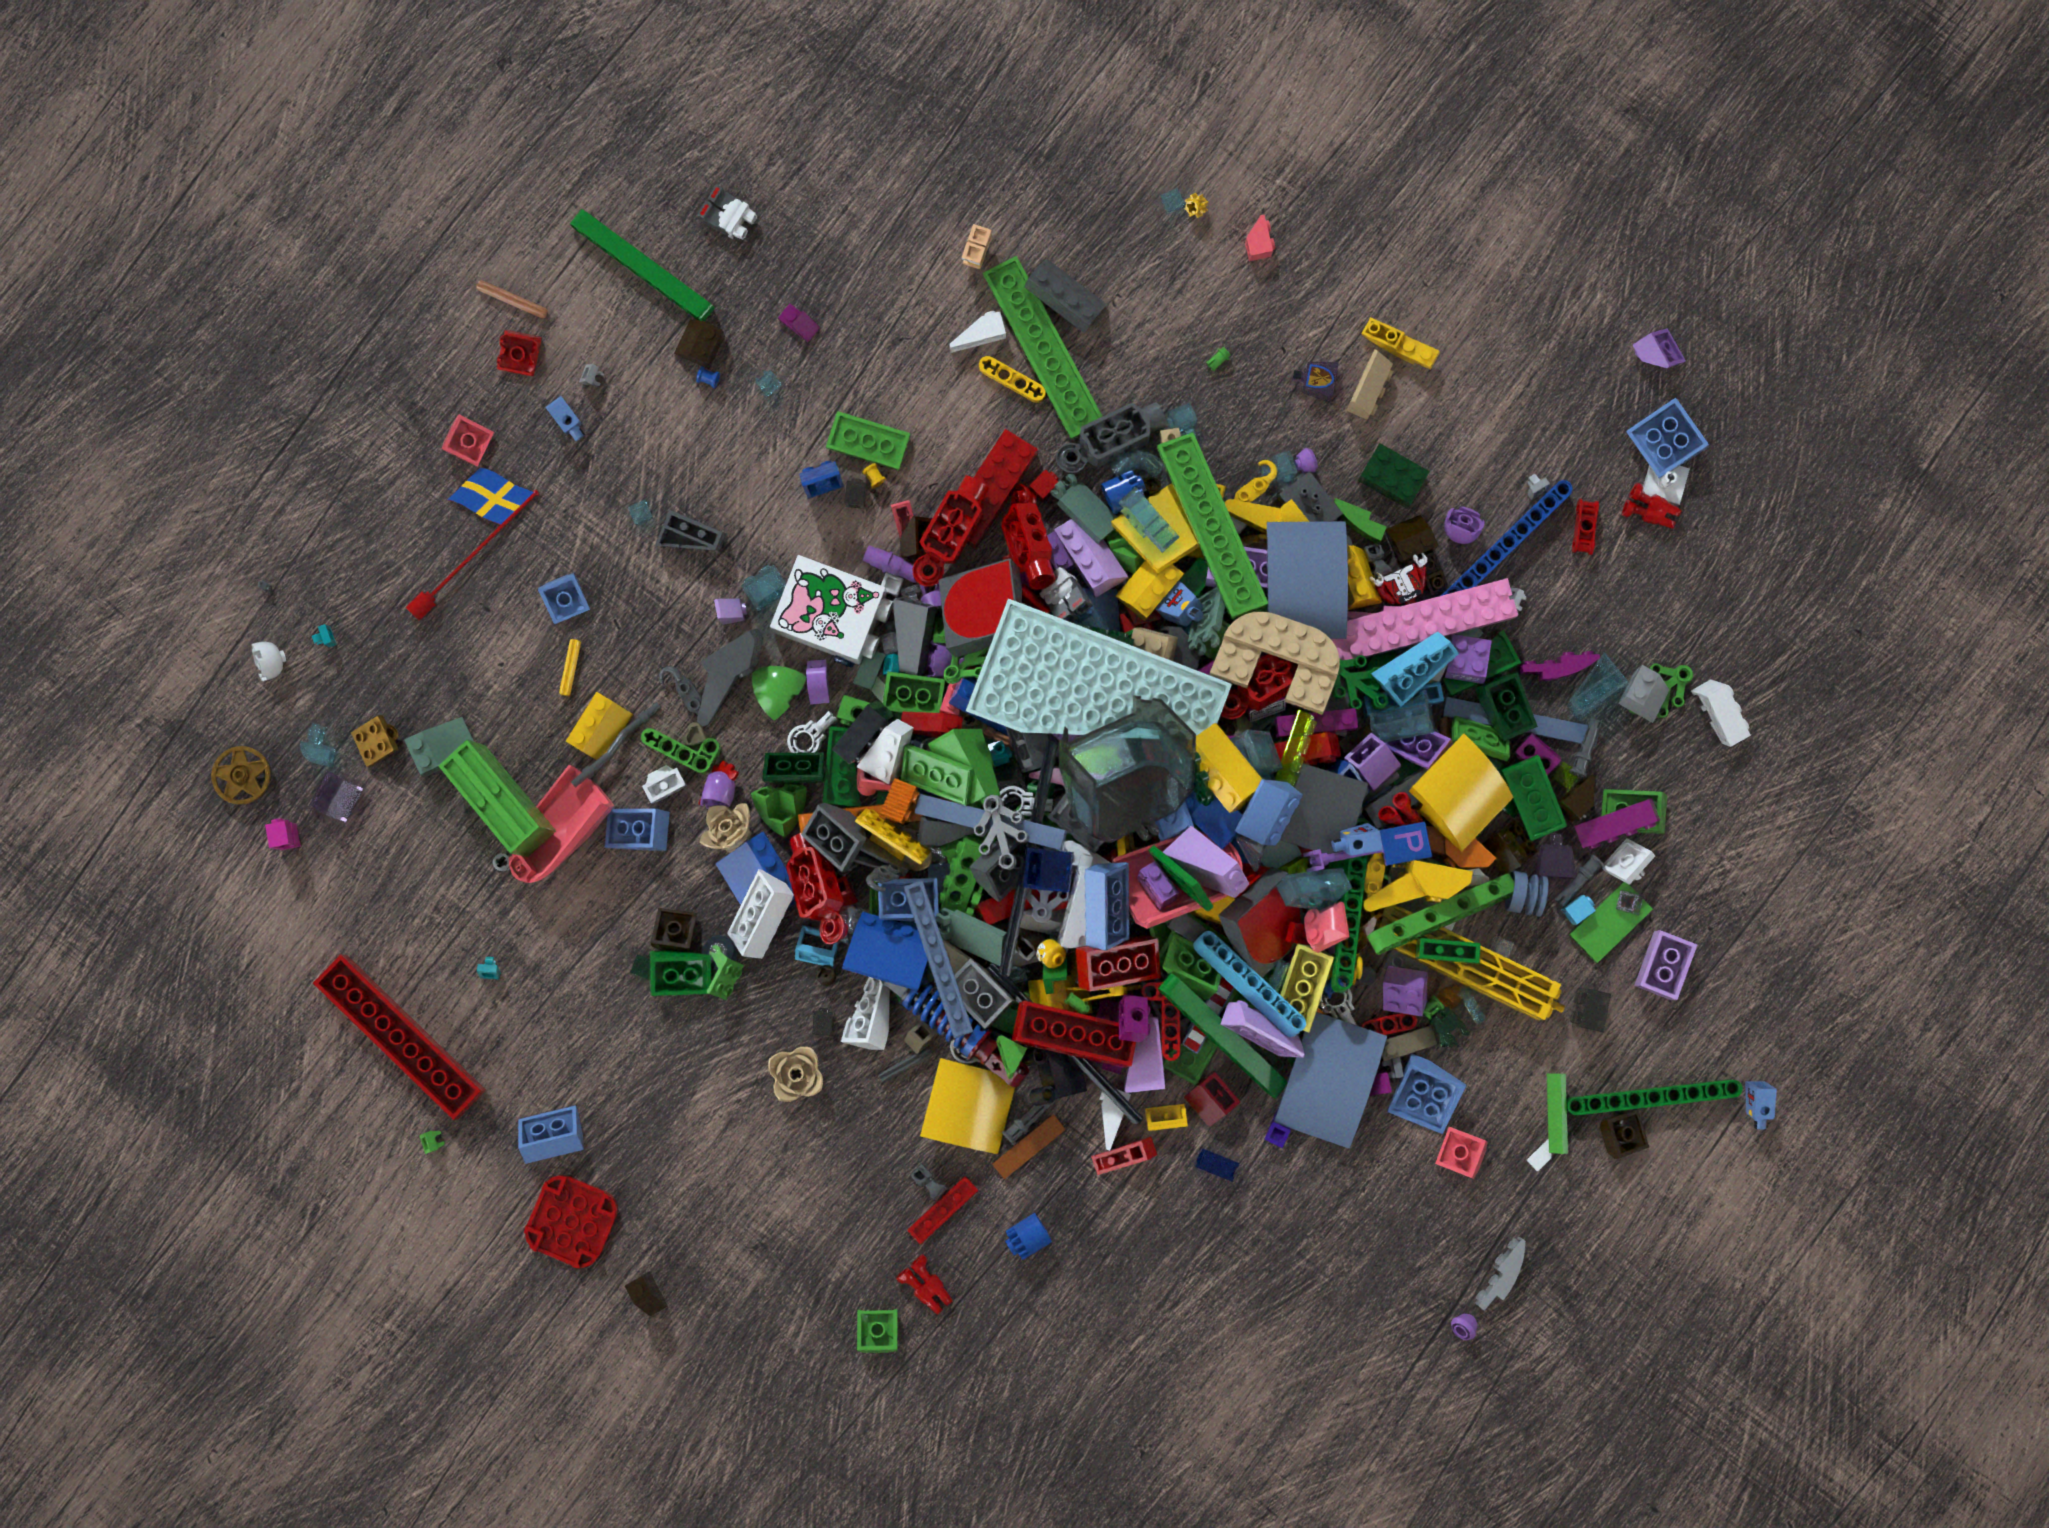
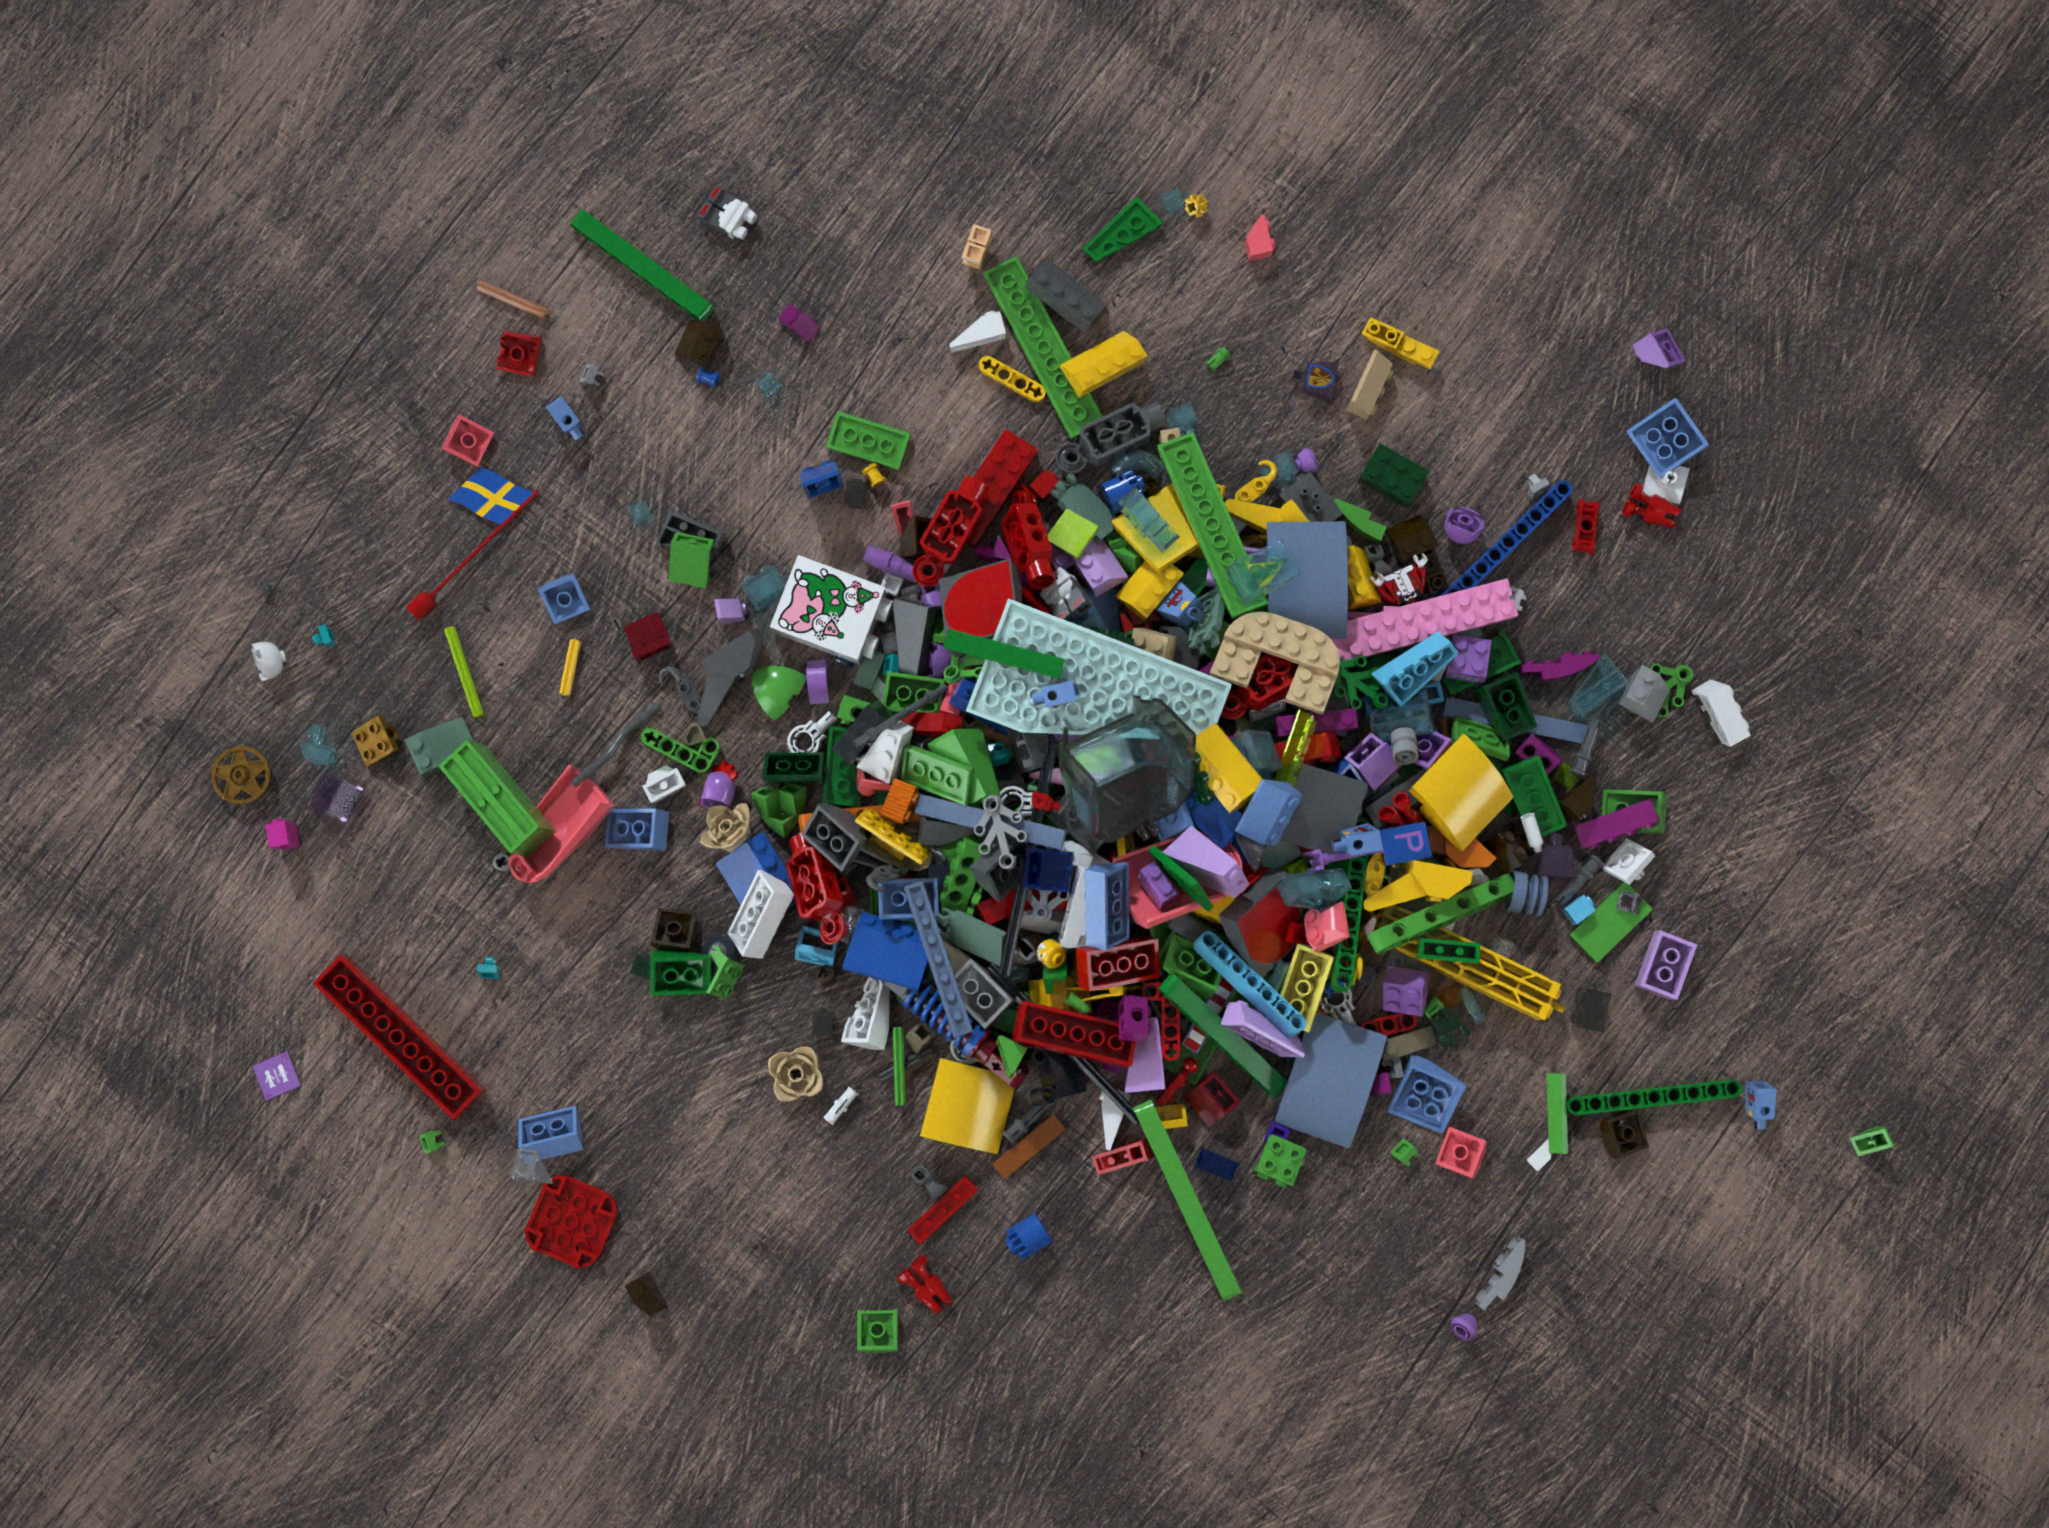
yellow slope [566,692,633,760] -> none
none -> medium lavender sticker [252,1051,301,1100]
none -> lime axle [444,626,484,718]
none -> clear slope [509,1148,553,1184]
none -> dark red bracket [623,612,674,662]
none -> bright green panel [668,532,714,588]
none -> white pin [824,1087,858,1125]
none -> dark grey bar [853,684,948,748]
none -> bright green axle [893,1027,906,1106]
none -> green tile [943,628,1065,679]
none -> magenta slope [974,536,1012,563]
none -> red piece [1031,792,1061,812]
none -> medium blue torso [1032,679,1080,707]
none -> lime tile [1047,508,1099,560]
none -> yellow slope [1060,331,1148,398]
none -> green wing [1082,197,1163,264]
none -> bright green beam [1133,1099,1242,1302]
none -> red plate [1156,1058,1198,1107]
none -> clear light blue slope [1226,540,1300,605]
none -> bright green bracket [1253,1135,1306,1188]
none -> light grey wheel [1390,727,1418,765]
none -> bright green tile [1390,1138,1419,1167]
none -> white cylinder [1520,813,1543,853]
none -> bright green slope [1850,1126,1895,1156]

